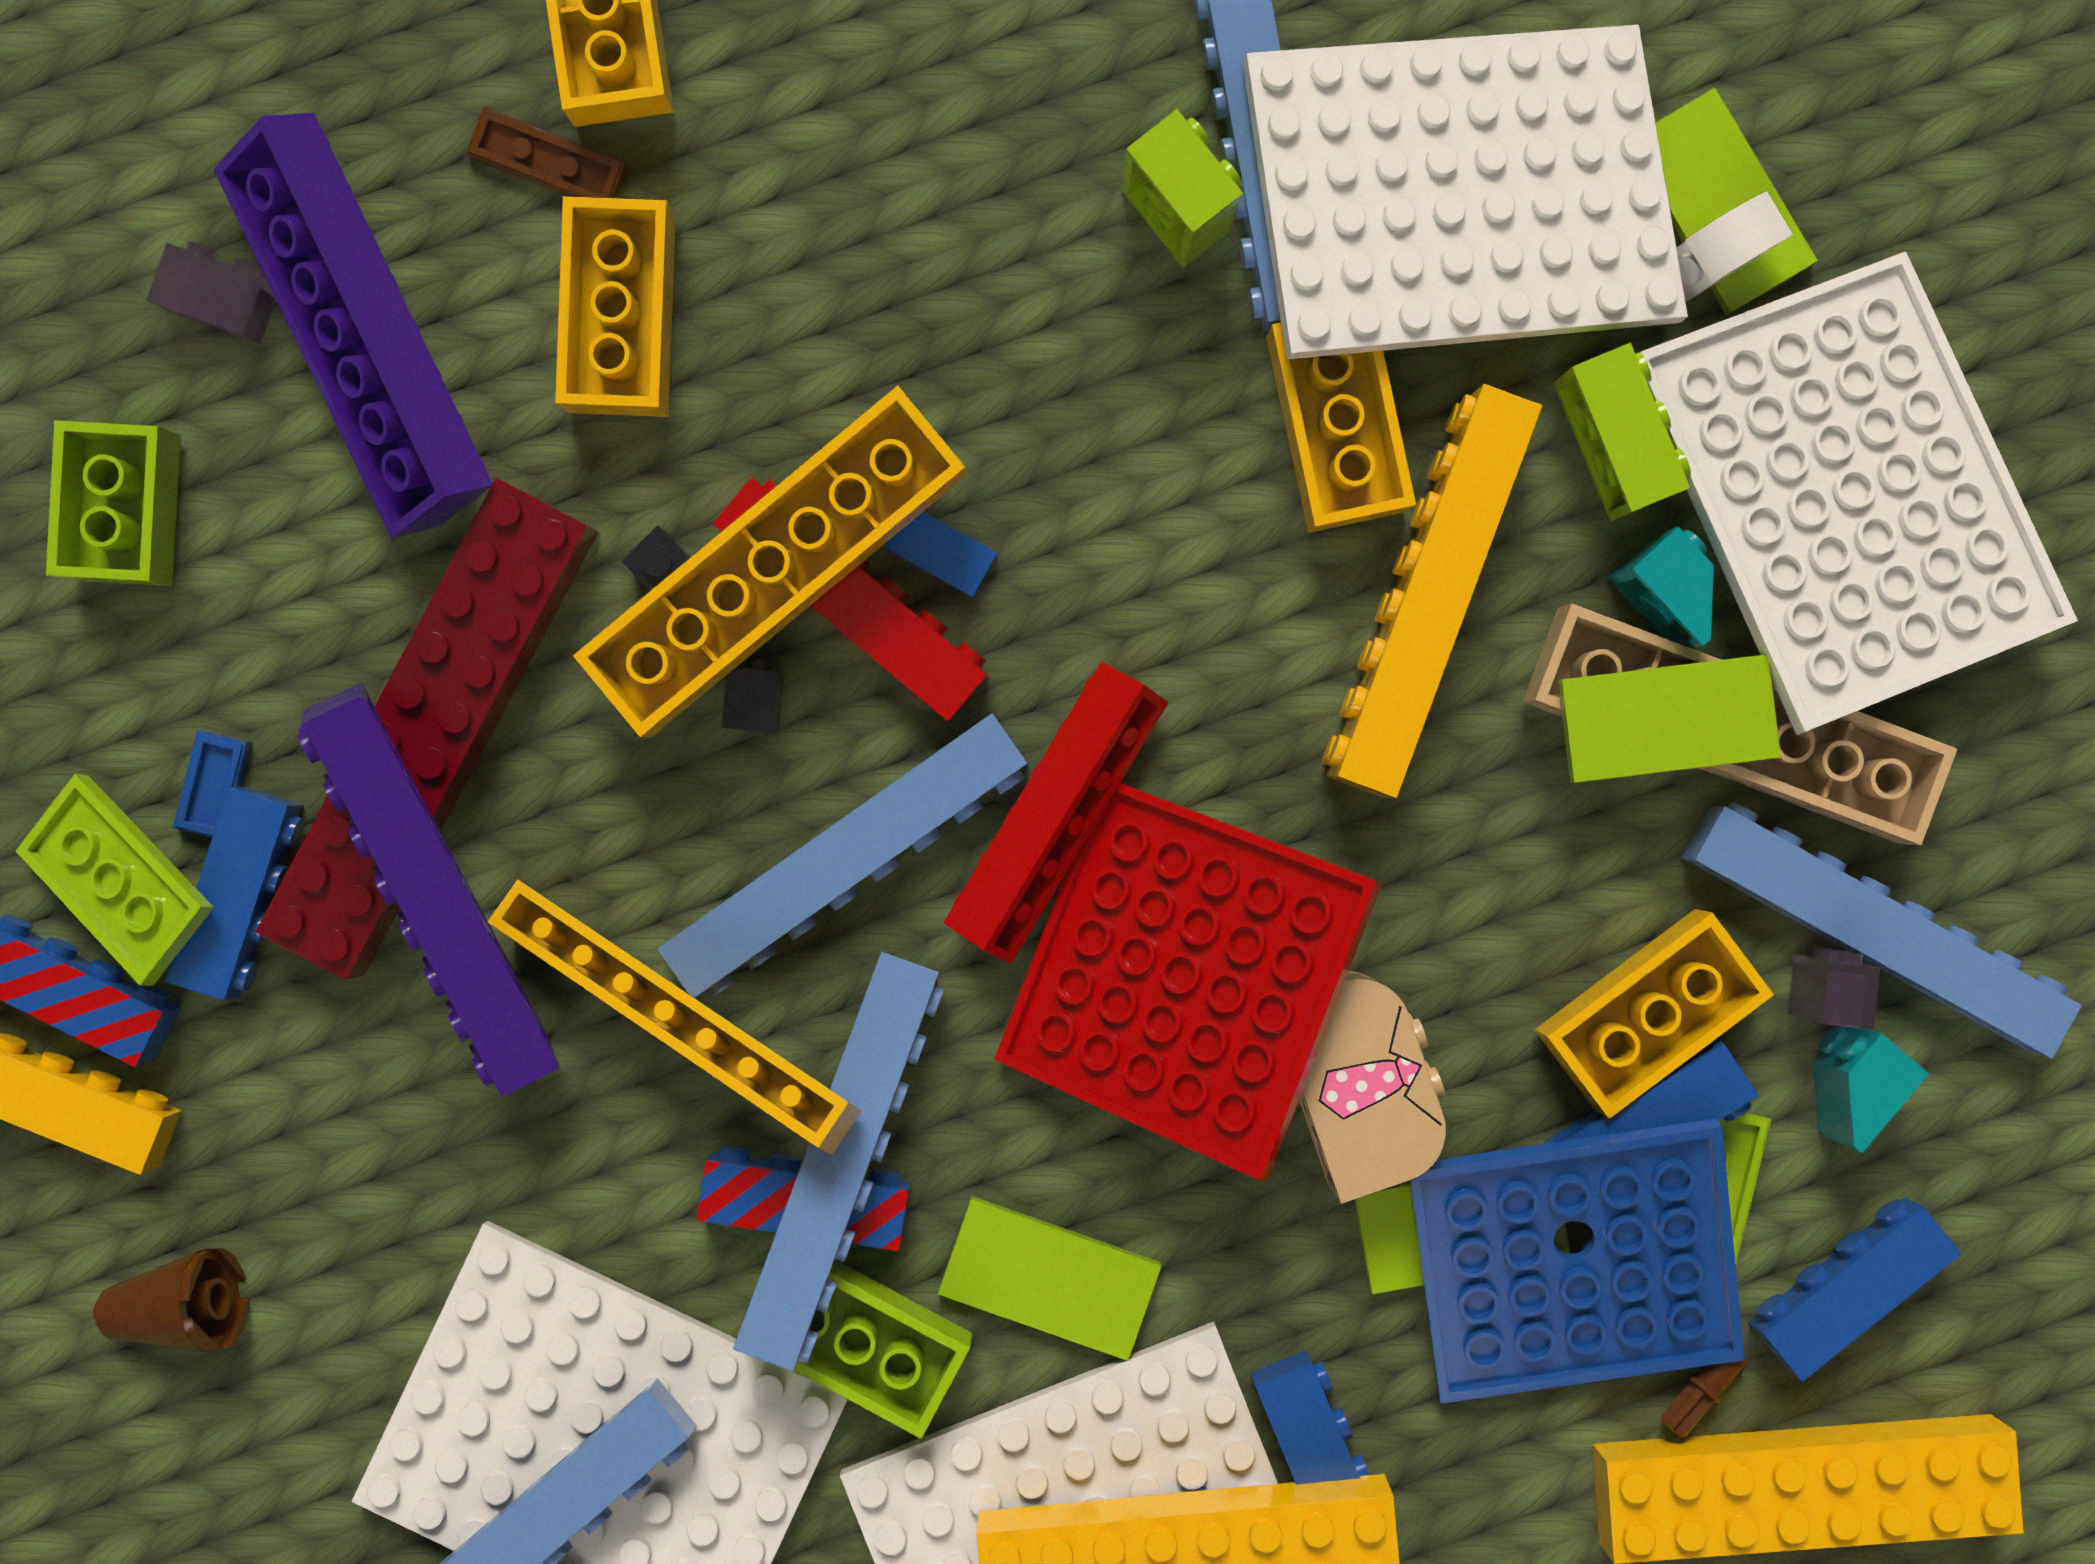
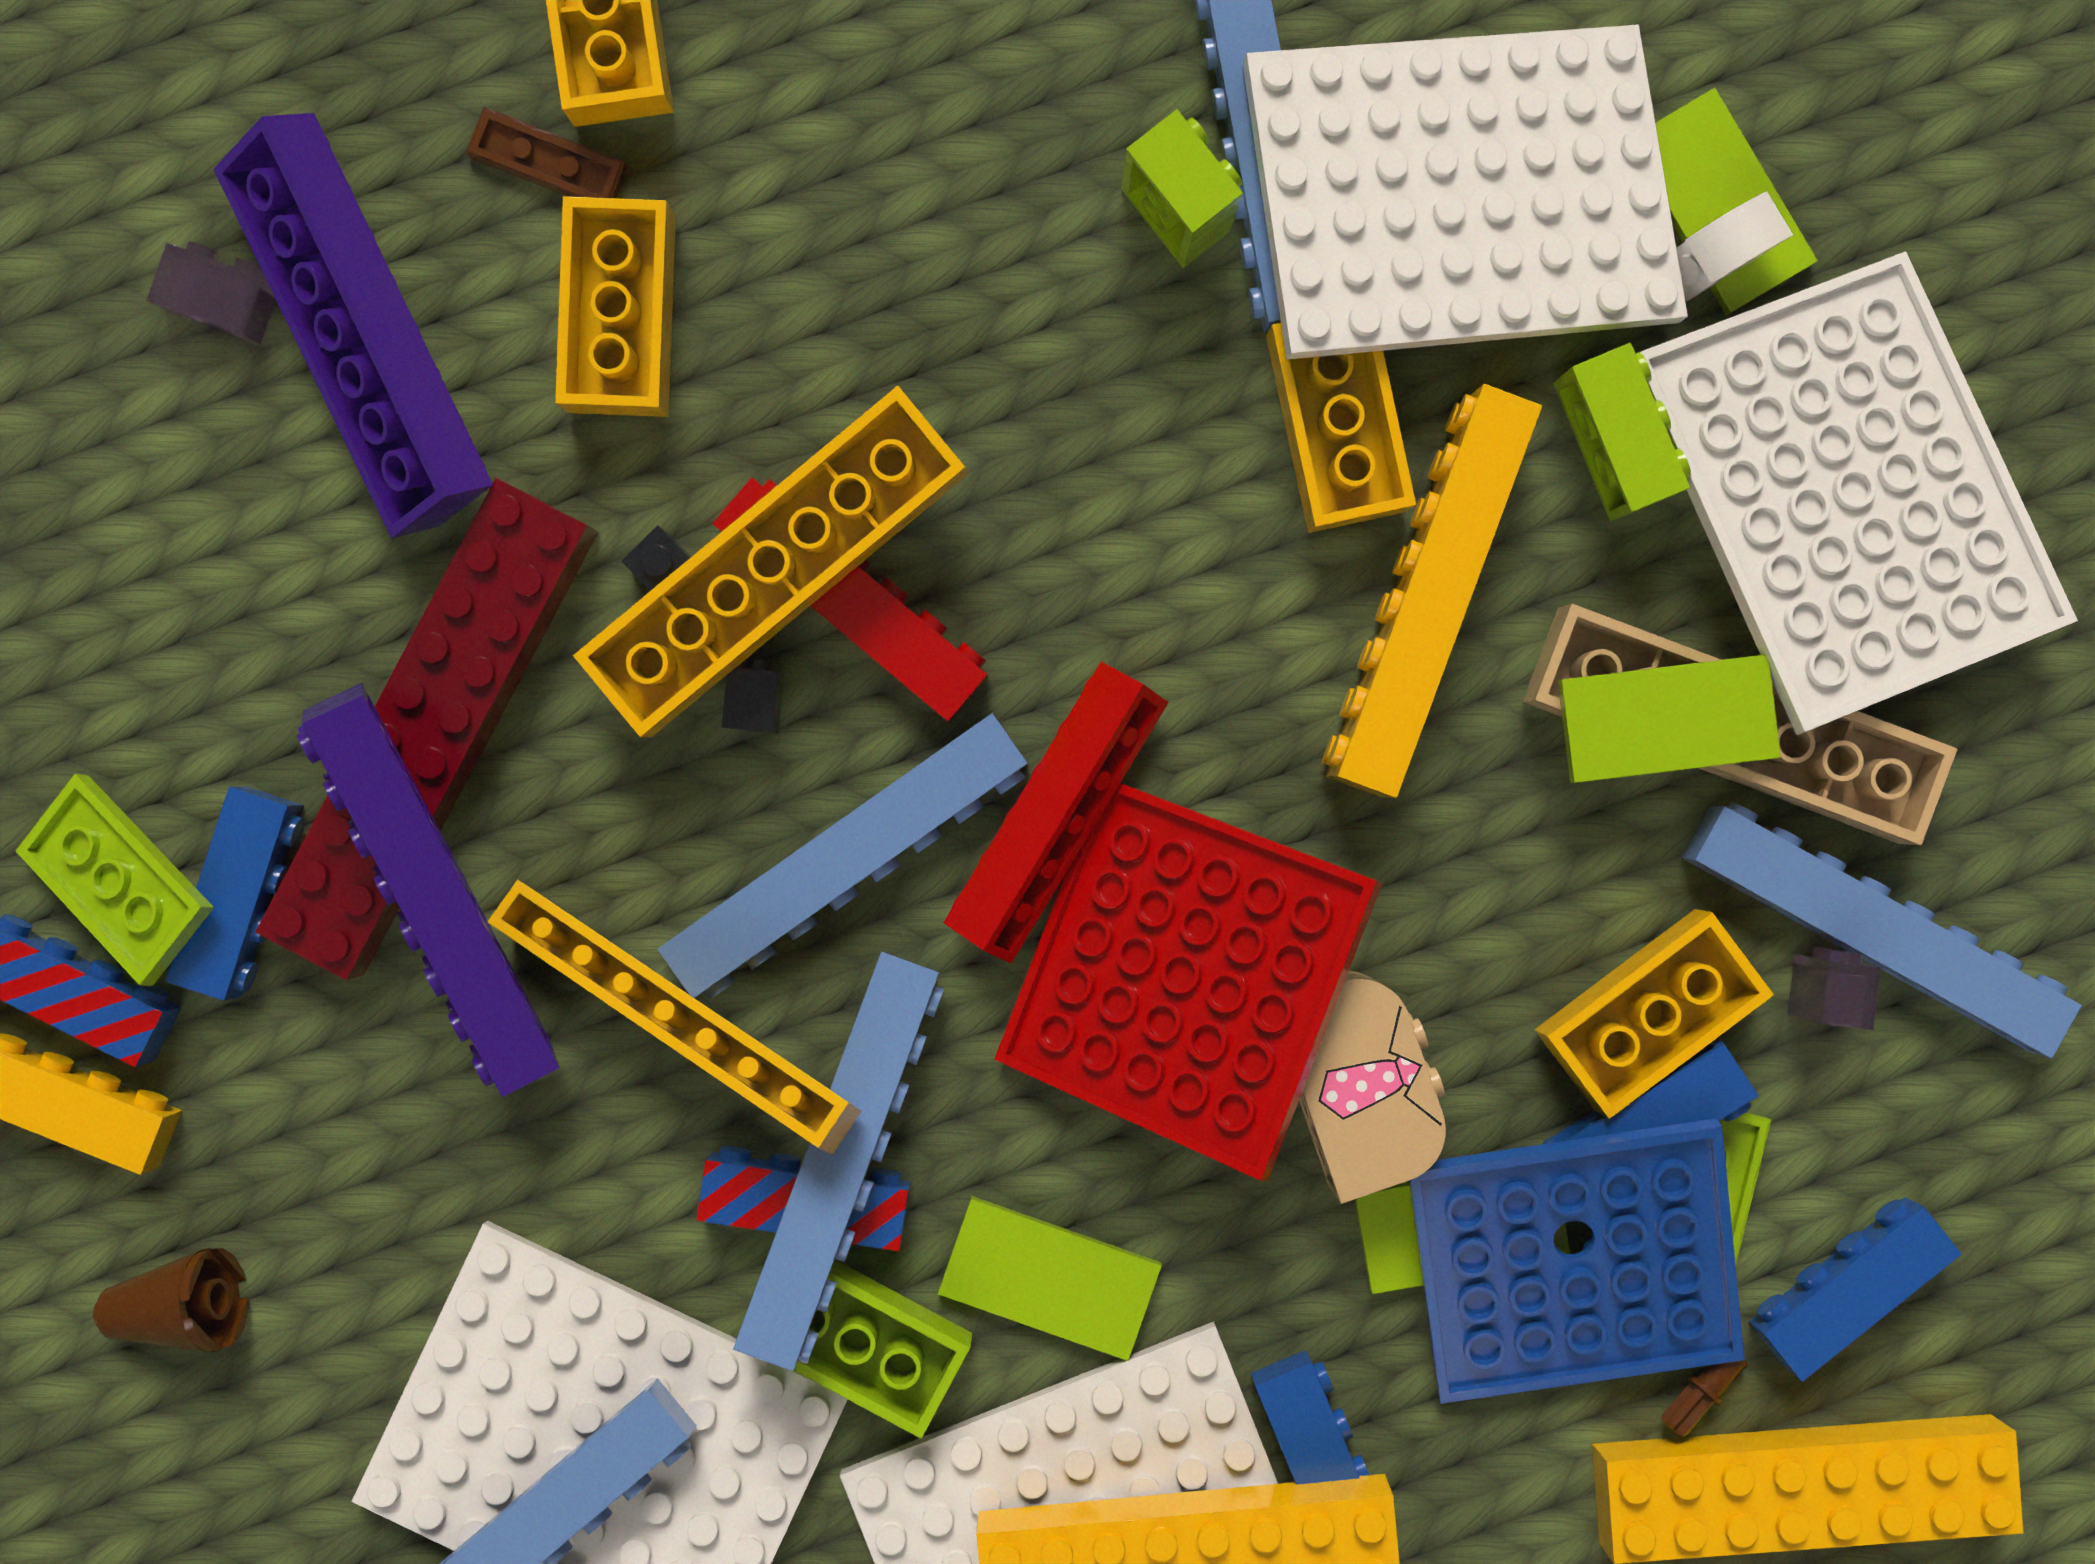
lime brick [46,420,181,586] -> none
blue tile [173,730,252,838] -> none
blue tile [885,512,998,598] -> none
teal slope [1606,527,1714,648] -> none
teal slope [1813,1022,1929,1153] -> none

